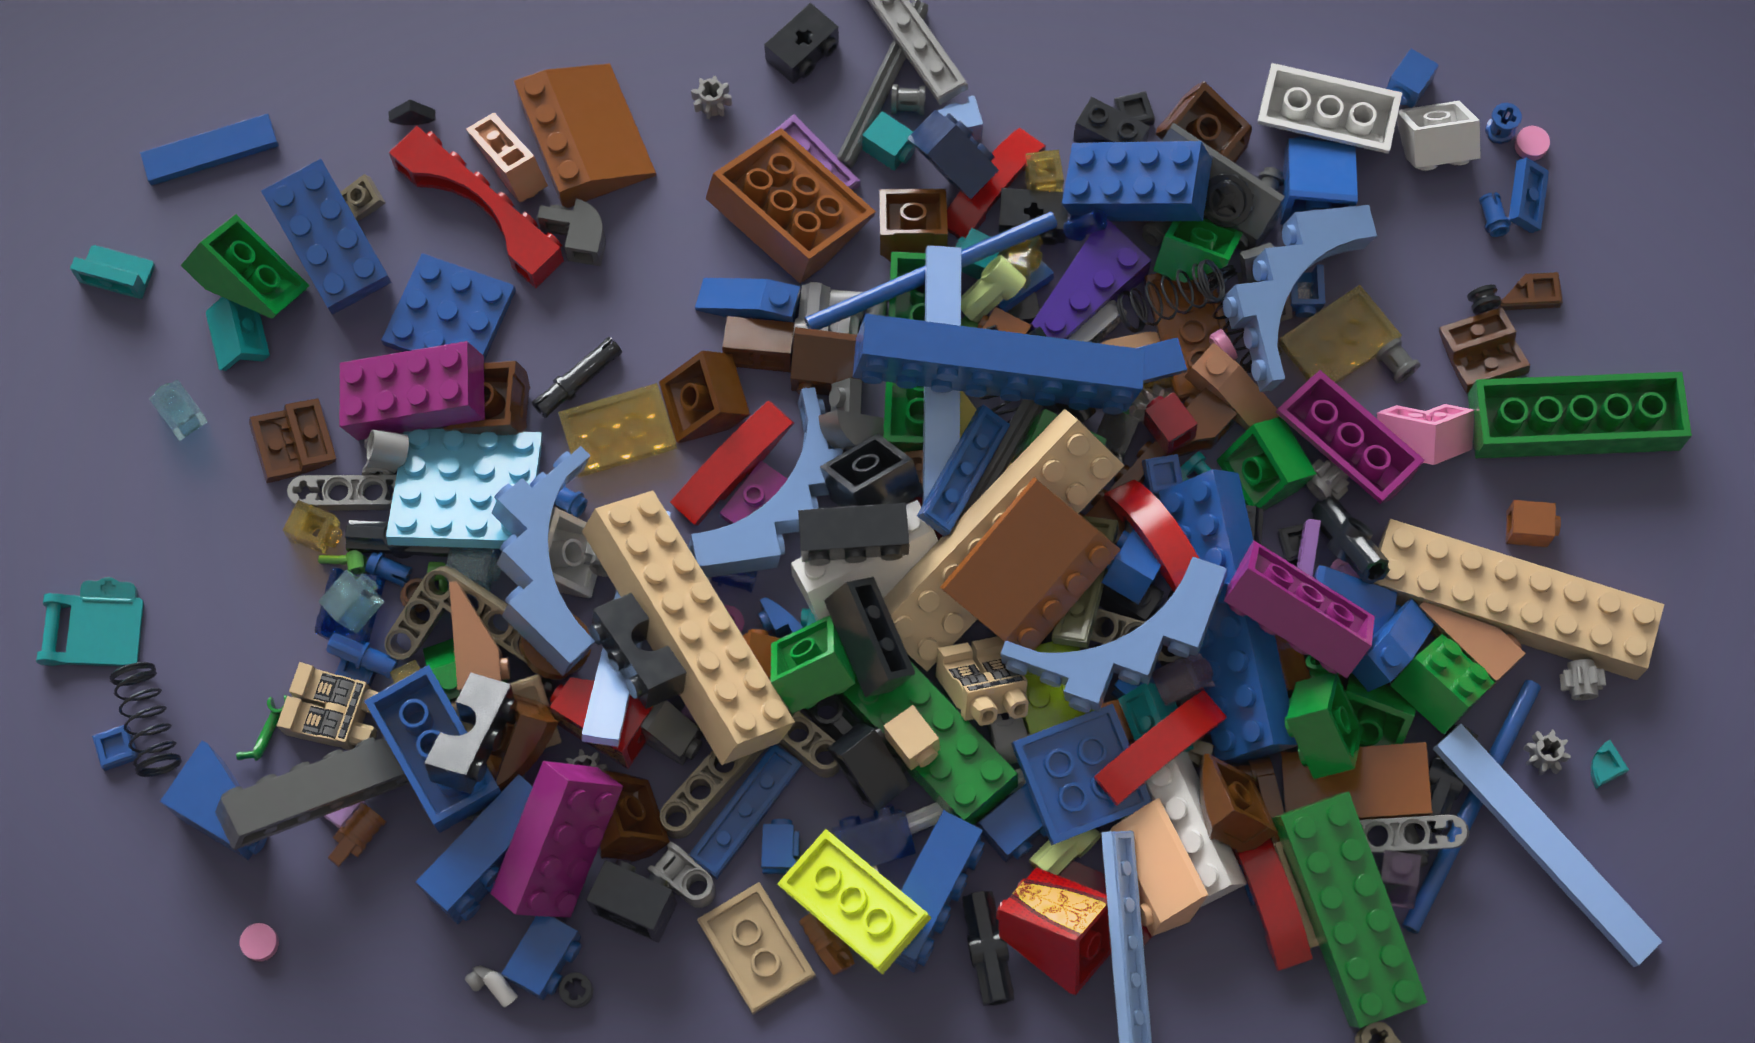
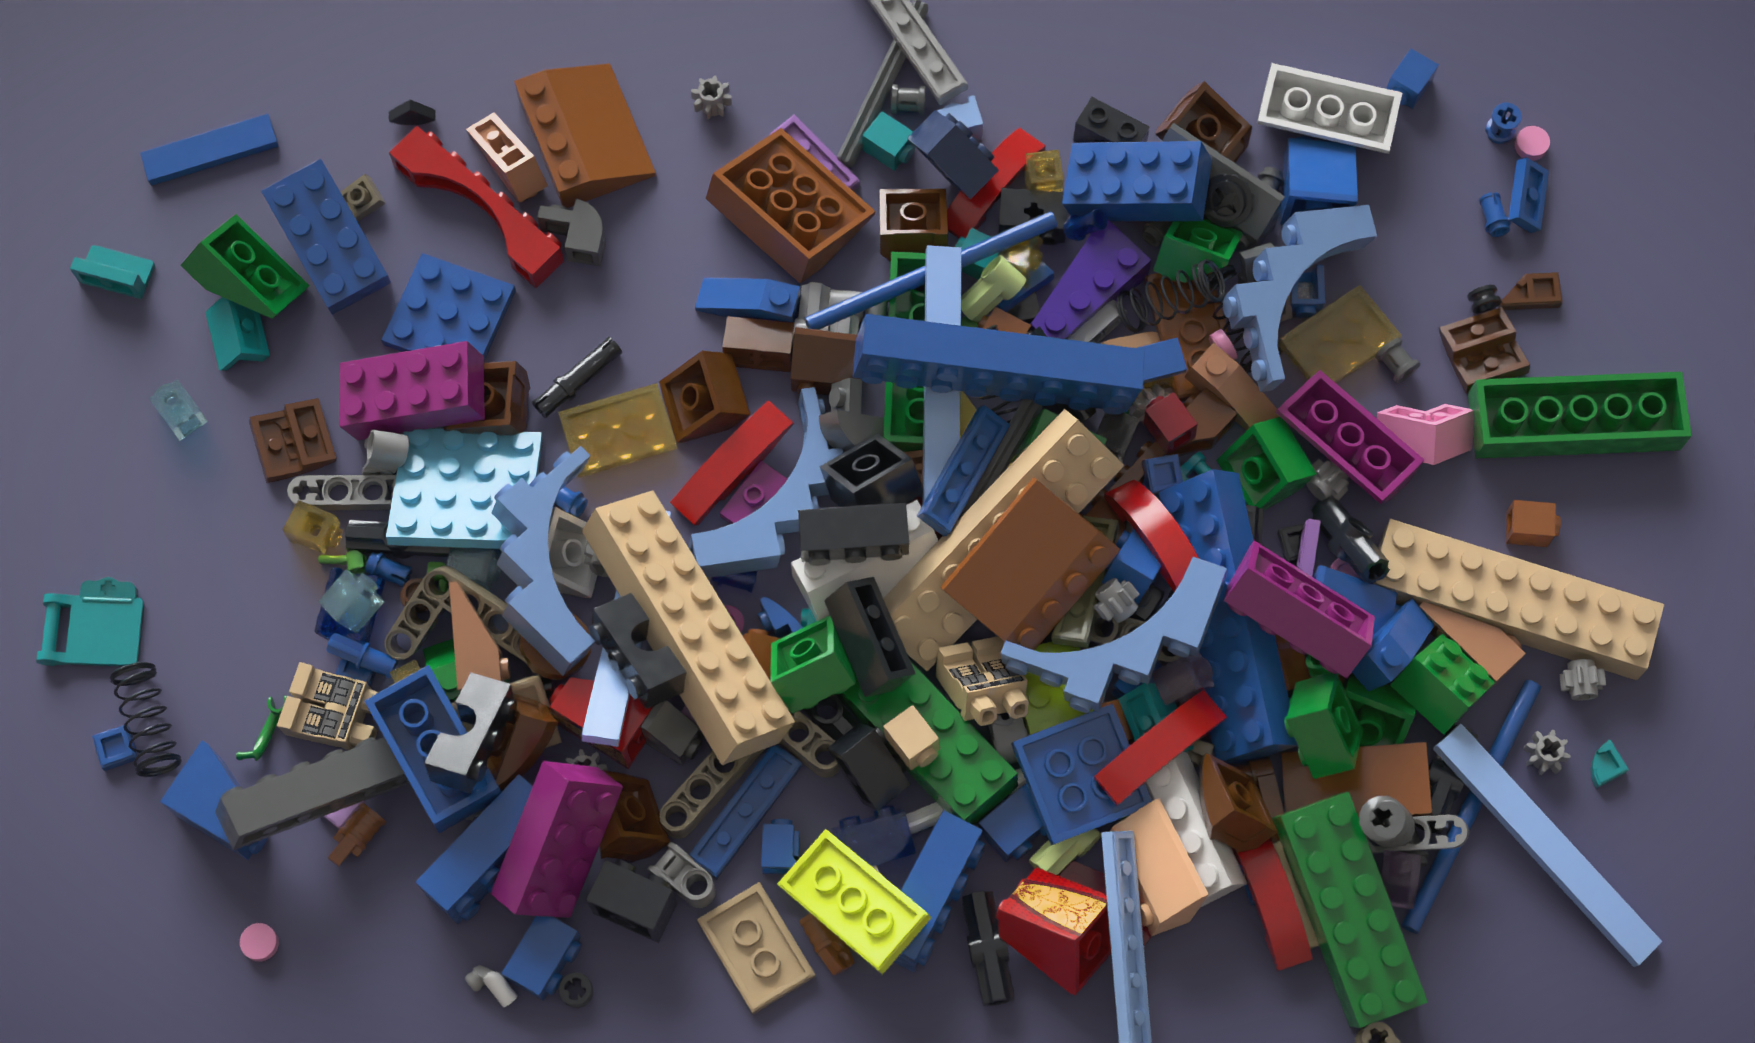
black brick [764,2,839,84] -> none
black tile [1113,91,1155,126] -> none
white slope [1396,101,1480,170] -> none
none -> light grey gear [1093,578,1139,623]
none -> dark grey piece [1359,796,1415,848]

